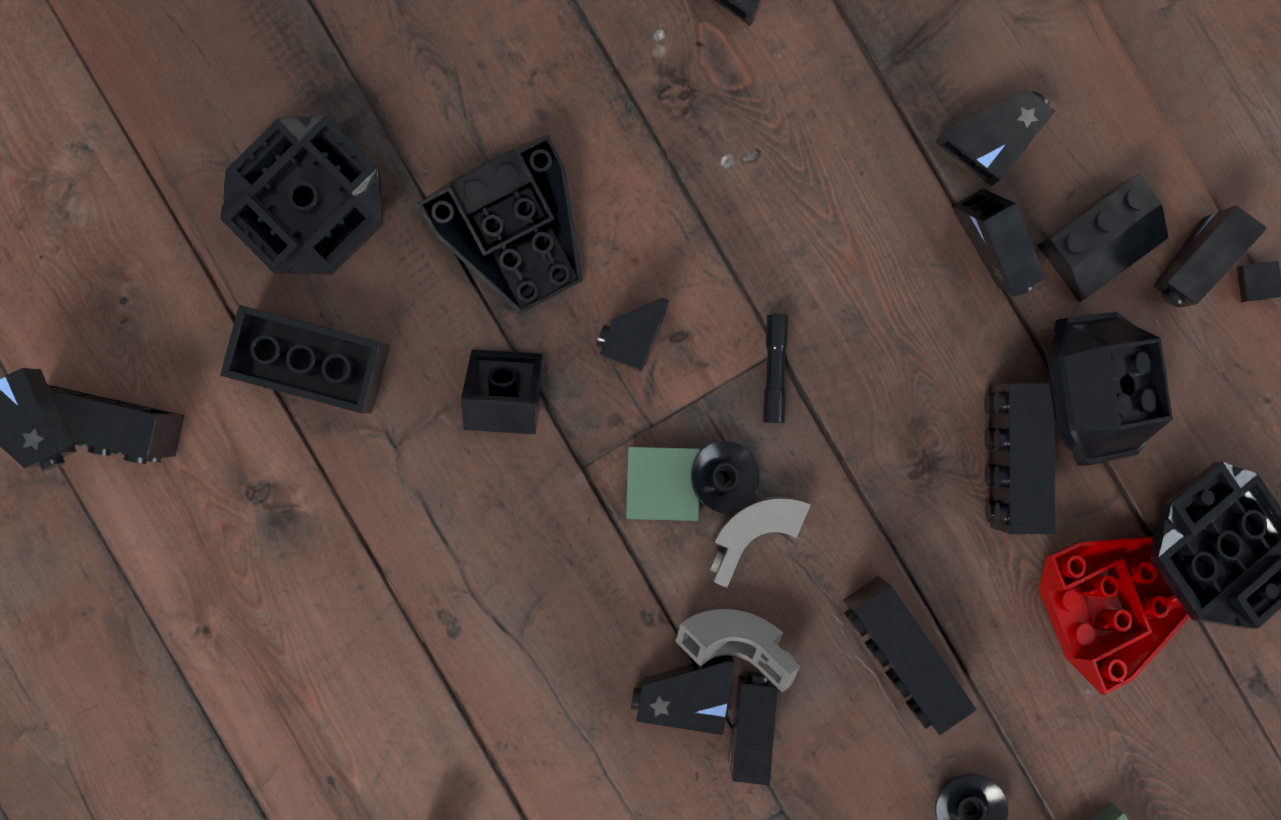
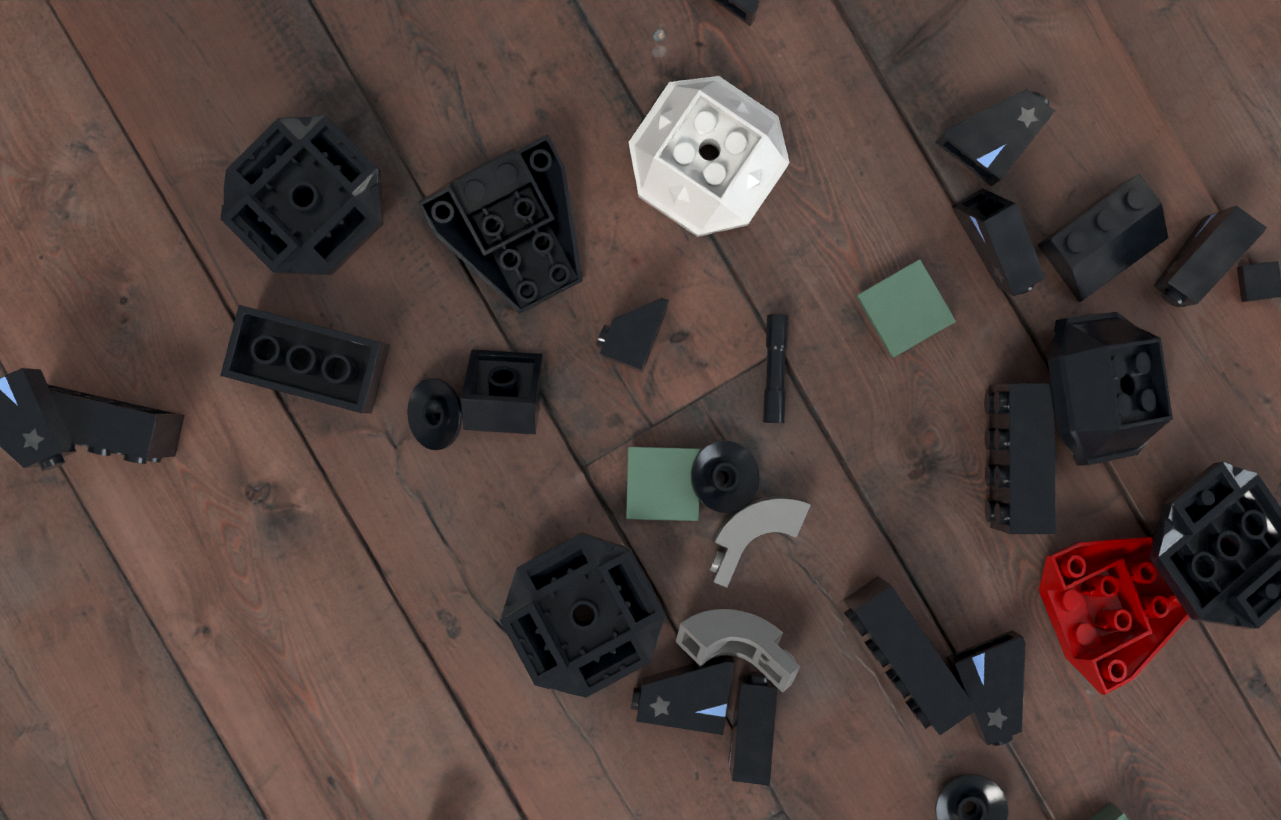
none -> black dish [407,378,462,450]
none -> black piece [500,532,666,698]
none -> white piece [629,76,790,237]
none -> sand green tile [855,259,956,358]
none -> black slope [947,630,1026,746]

